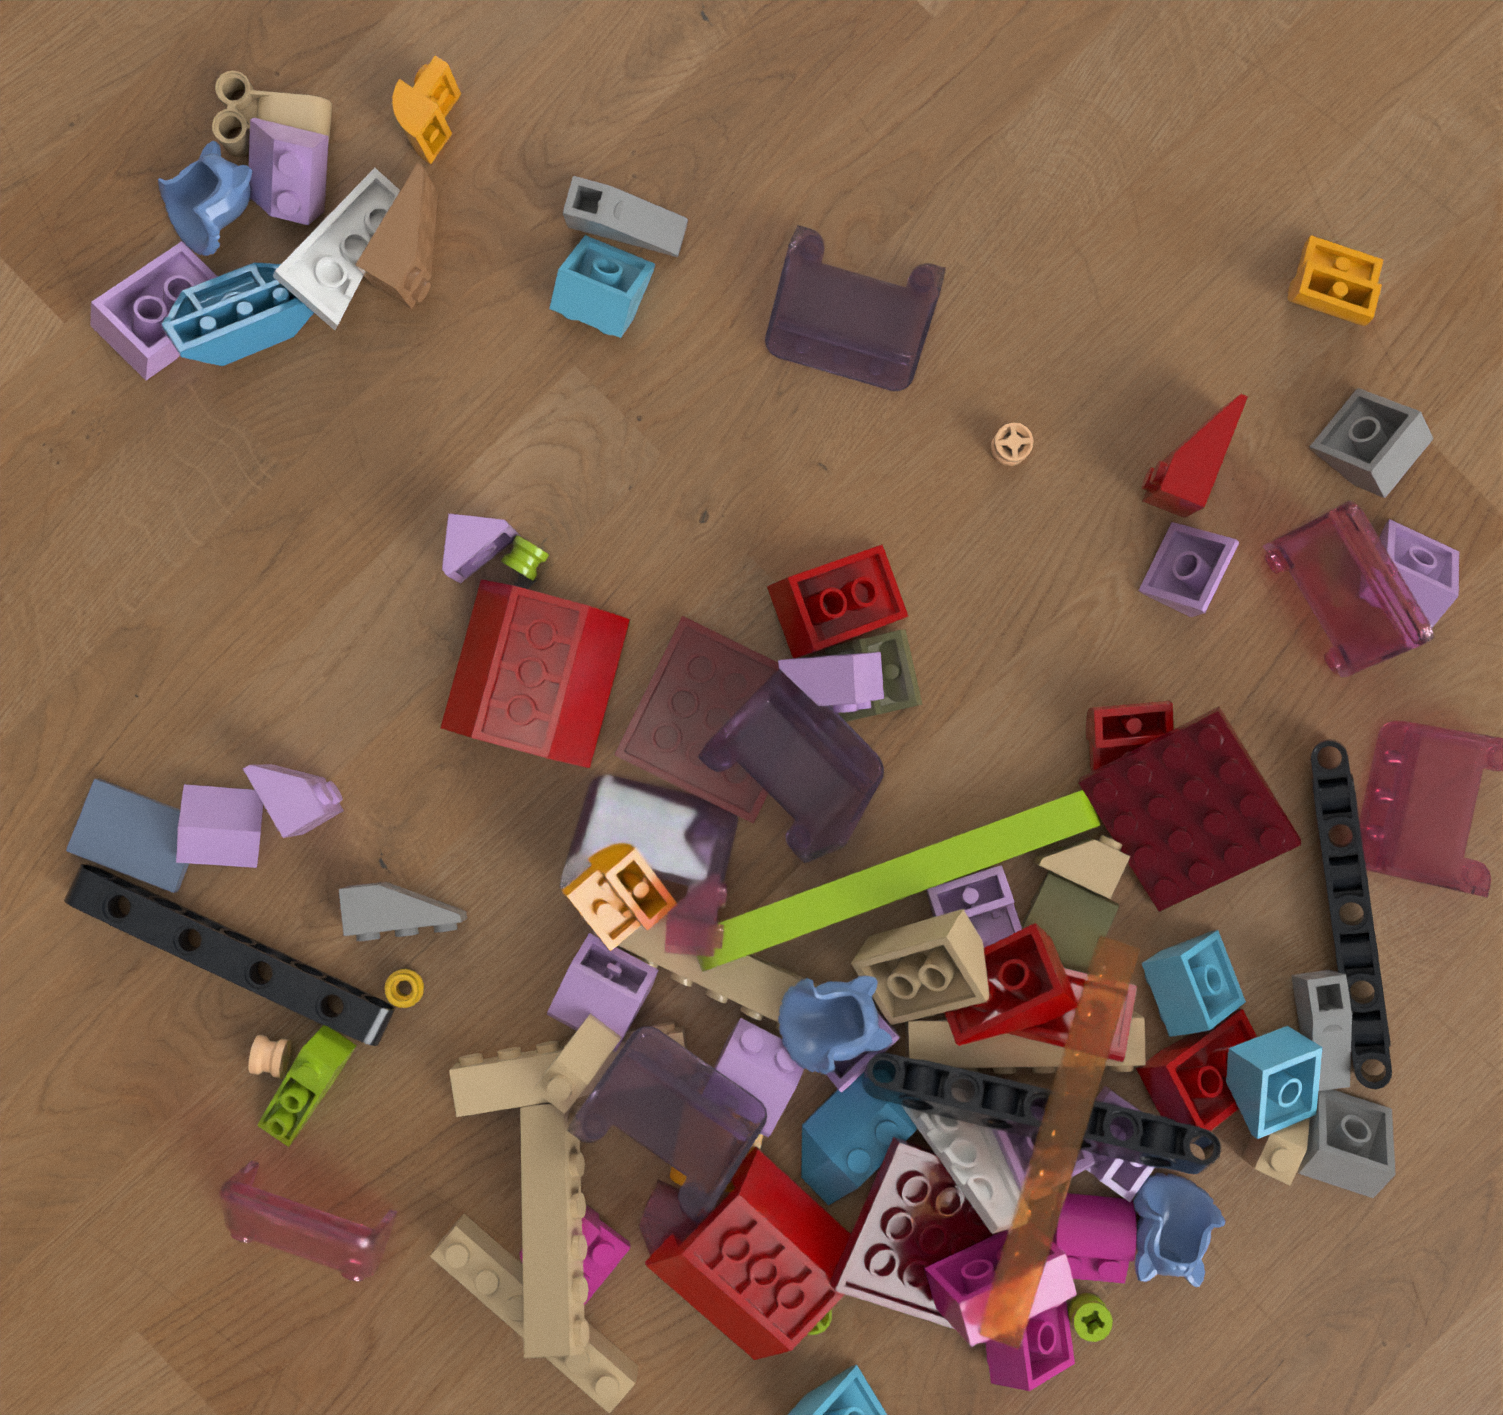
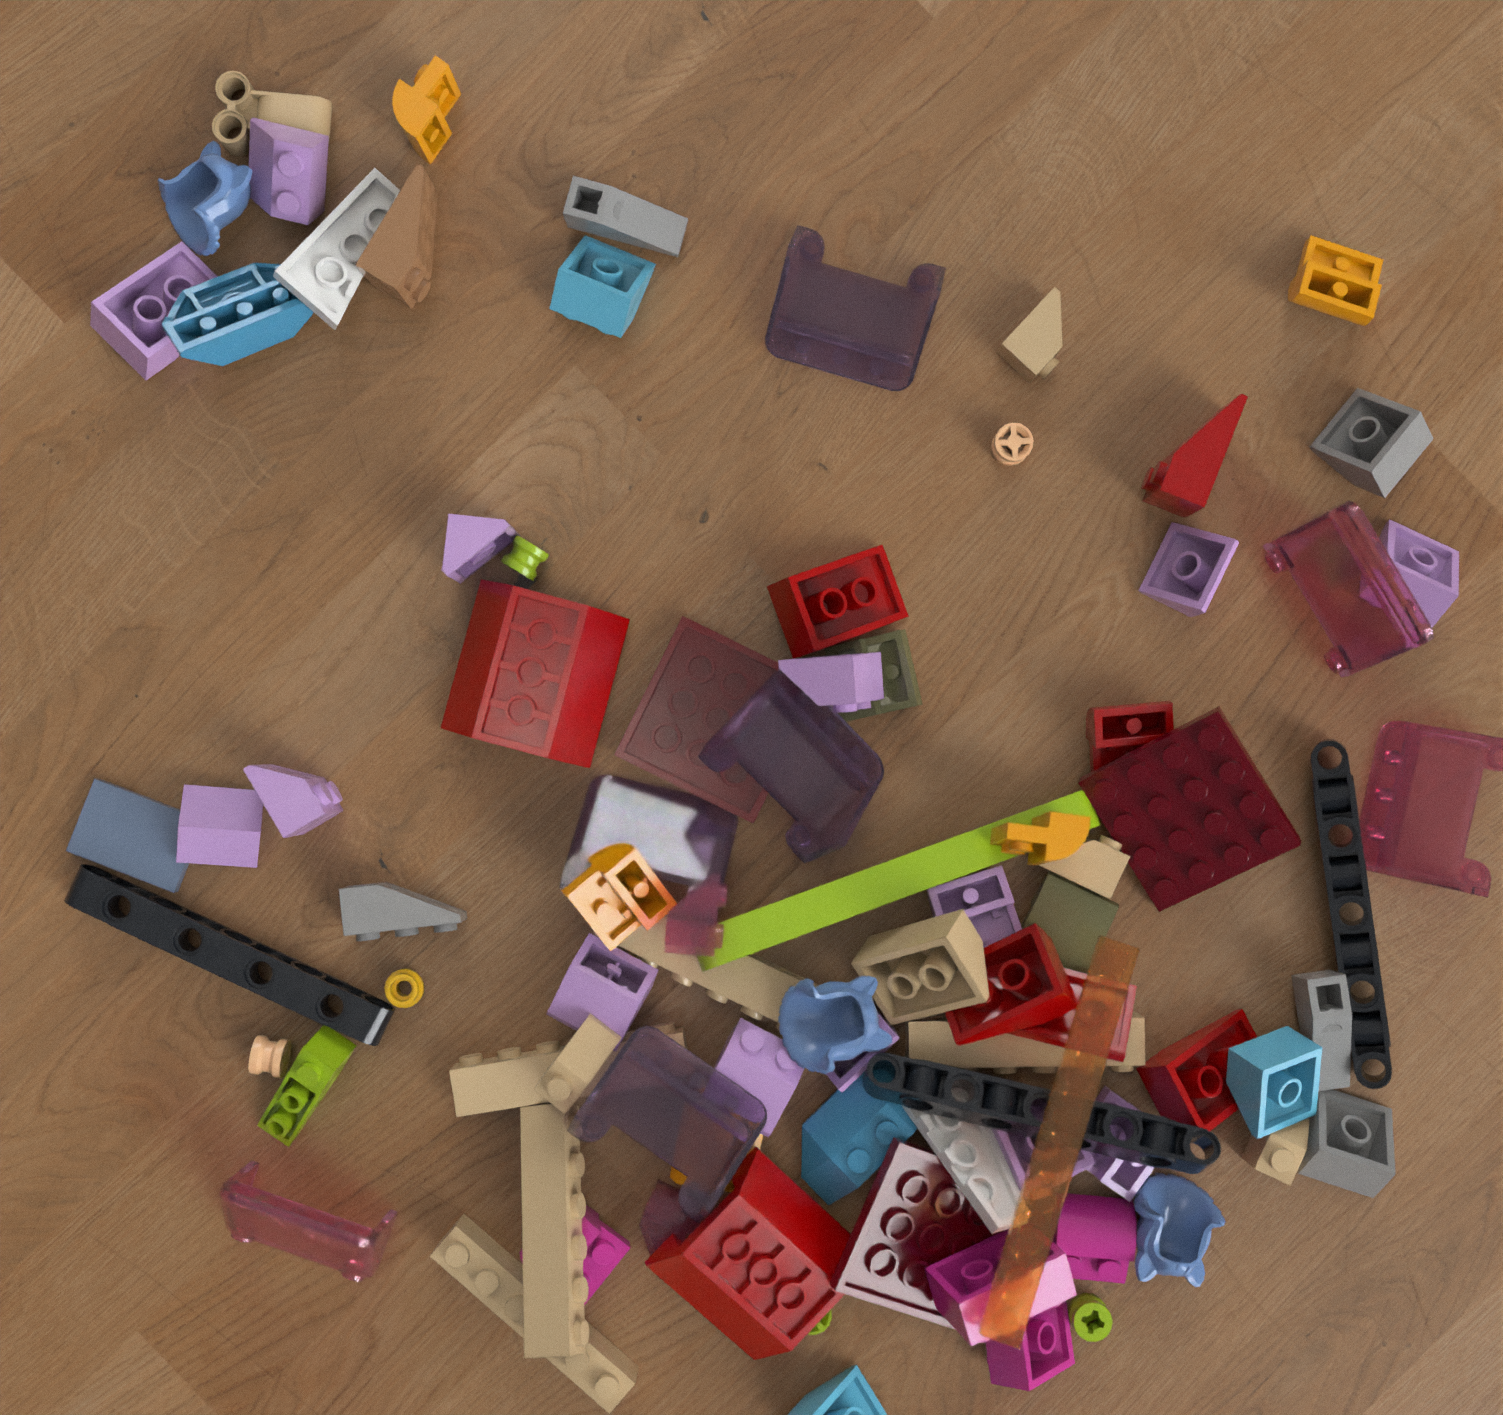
medium azure slope [1141,930,1246,1037] -> none
none -> light orange brick [990,811,1091,865]
none -> tan slope [996,287,1063,383]

